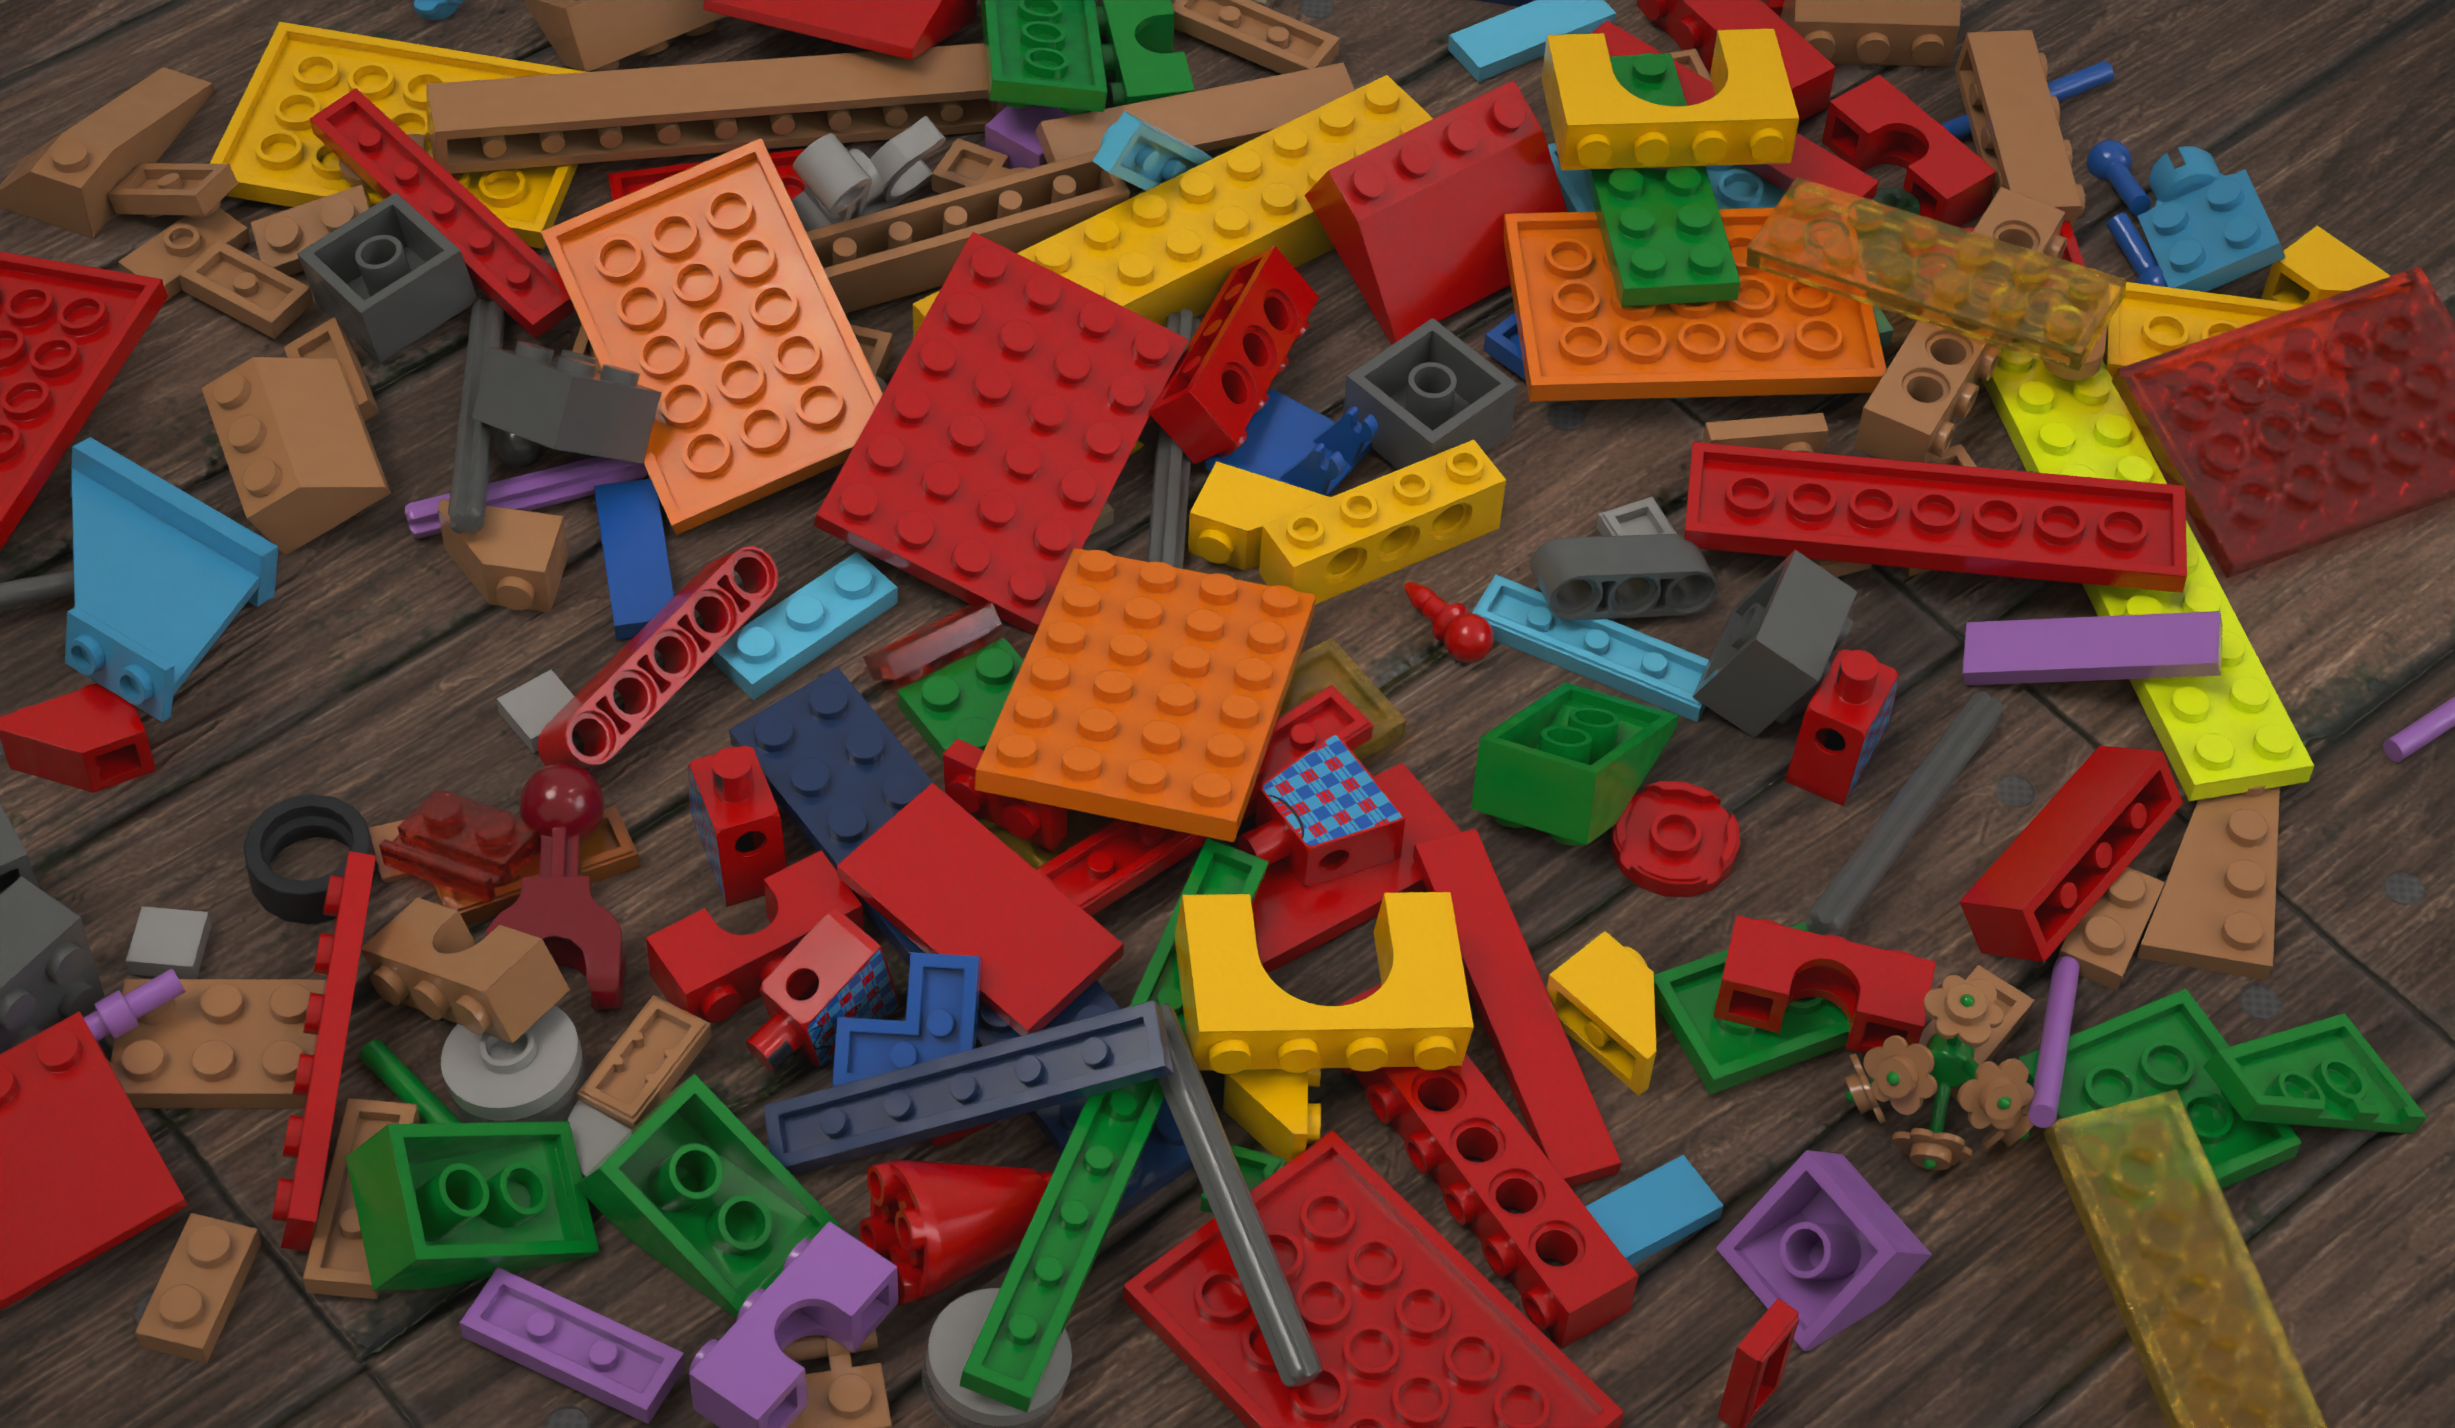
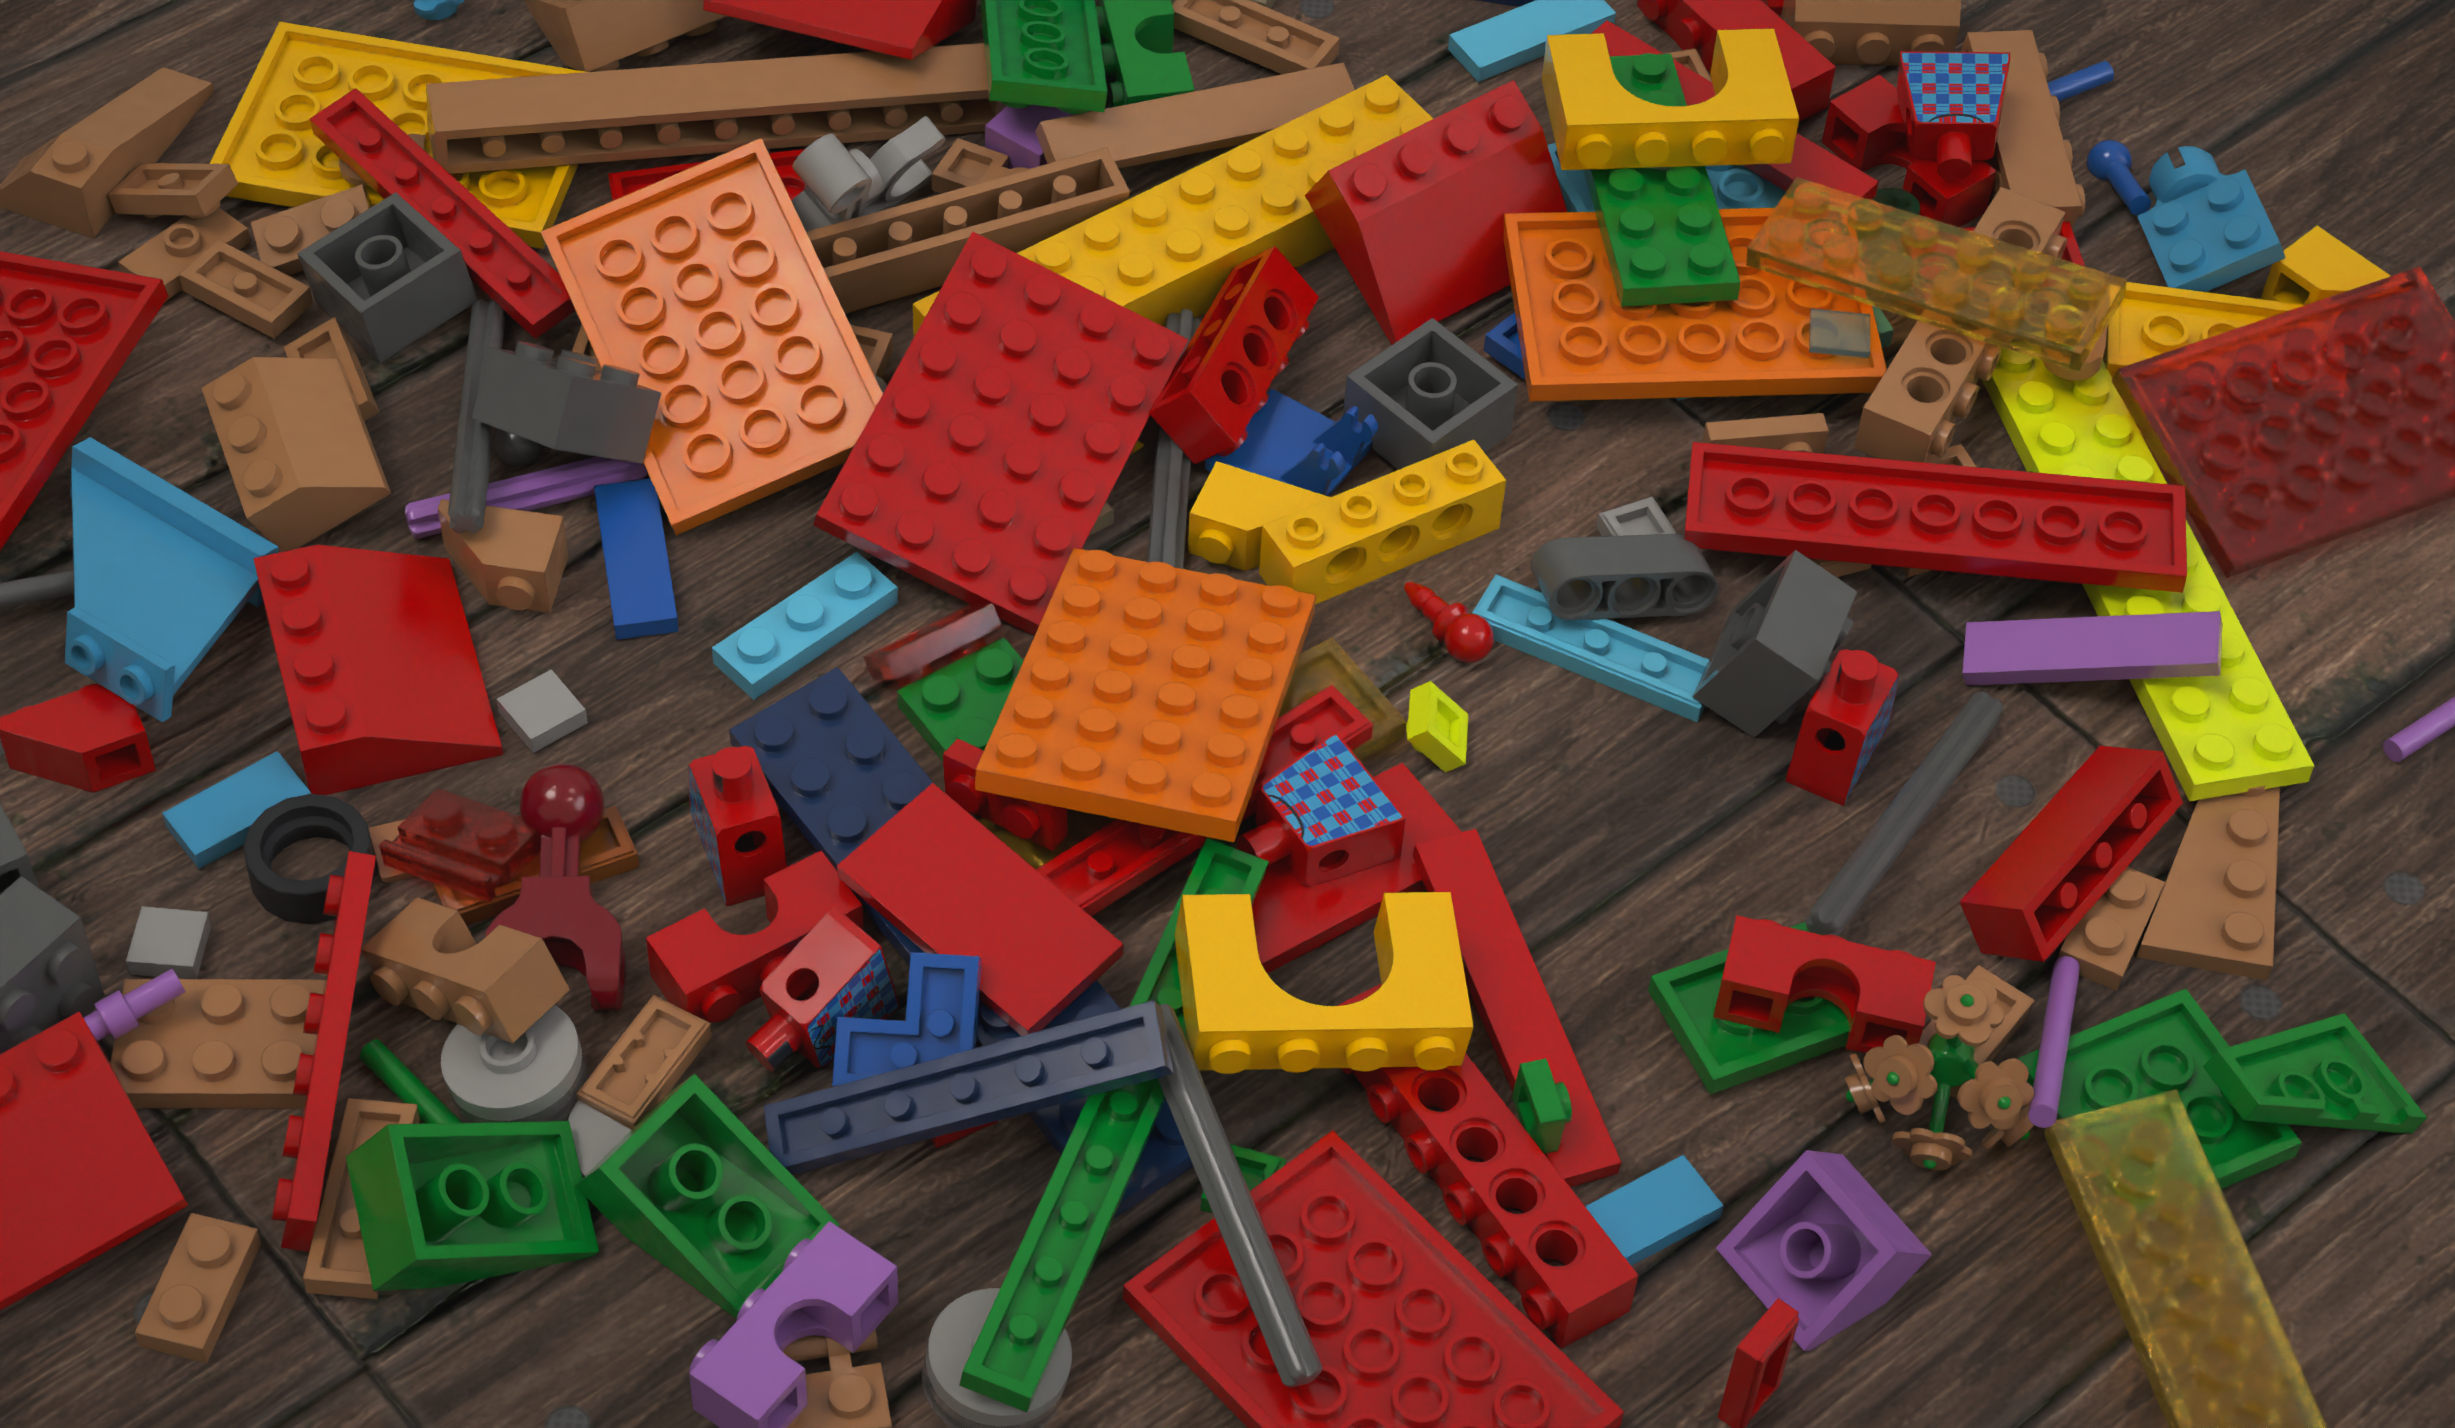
medium lavender plate [459,1267,685,1424] -> none
red beam [537,546,778,770] -> none
red cone [860,1160,1053,1305] -> none
medium azure plate [1092,111,1213,191] -> none
yellow slope [1223,1068,1321,1164] -> none
green slope [1471,682,1679,846] -> none
yellow slope [1547,931,1657,1096] -> none
red tile [1610,781,1740,897] -> none
blue bar [2106,213,2168,287] -> none
none -> dark azure tile [162,751,311,869]
none -> red slope [253,545,503,796]
none -> neon yellow plate [1406,681,1468,773]
none -> green plate [1512,1059,1572,1154]
none -> clear light blue piece [1809,309,1870,358]
none -> torso [1897,51,2010,180]

